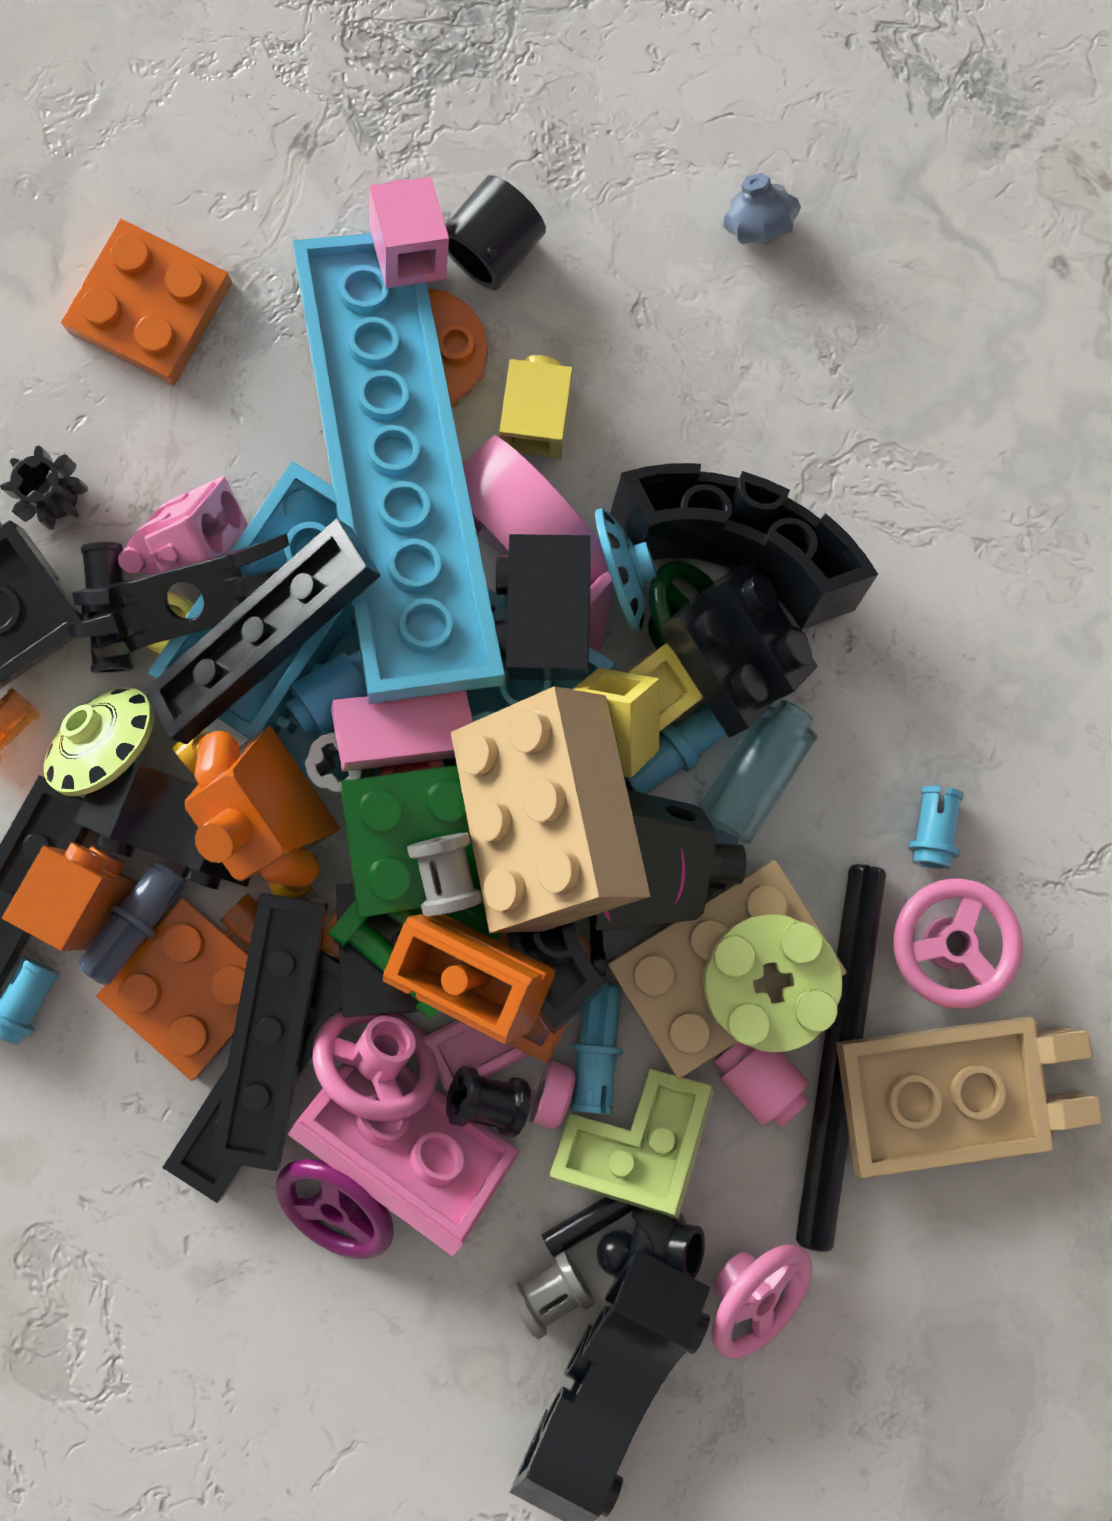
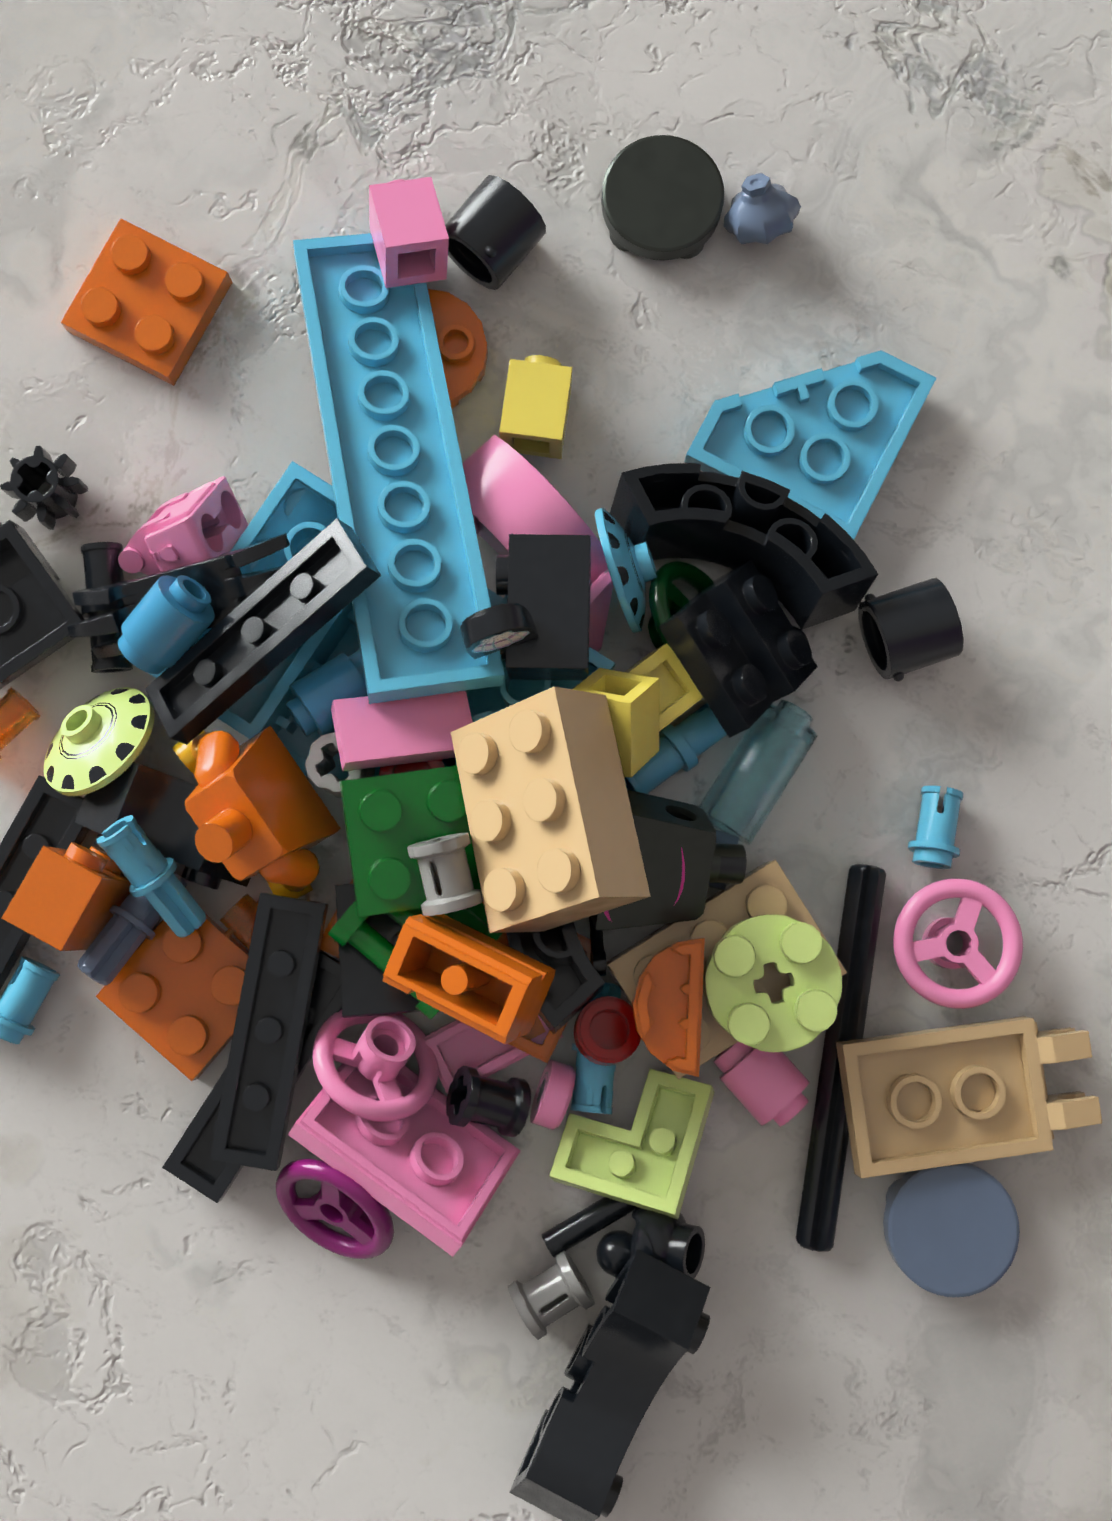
bright pink piece [712,1244,812,1359] -> none
none -> medium azure axle [97,815,206,938]
none -> dark azure brick [118,575,215,674]
none -> black tile [460,603,538,659]
none -> red tile [573,996,641,1066]
none -> pearl dark grey tile [601,135,724,260]
none -> orange plate [632,938,705,1077]
none -> medium azure plate [684,350,936,540]
none -> black piece [858,578,964,682]
none -> sand blue tile [883,1163,1020,1297]

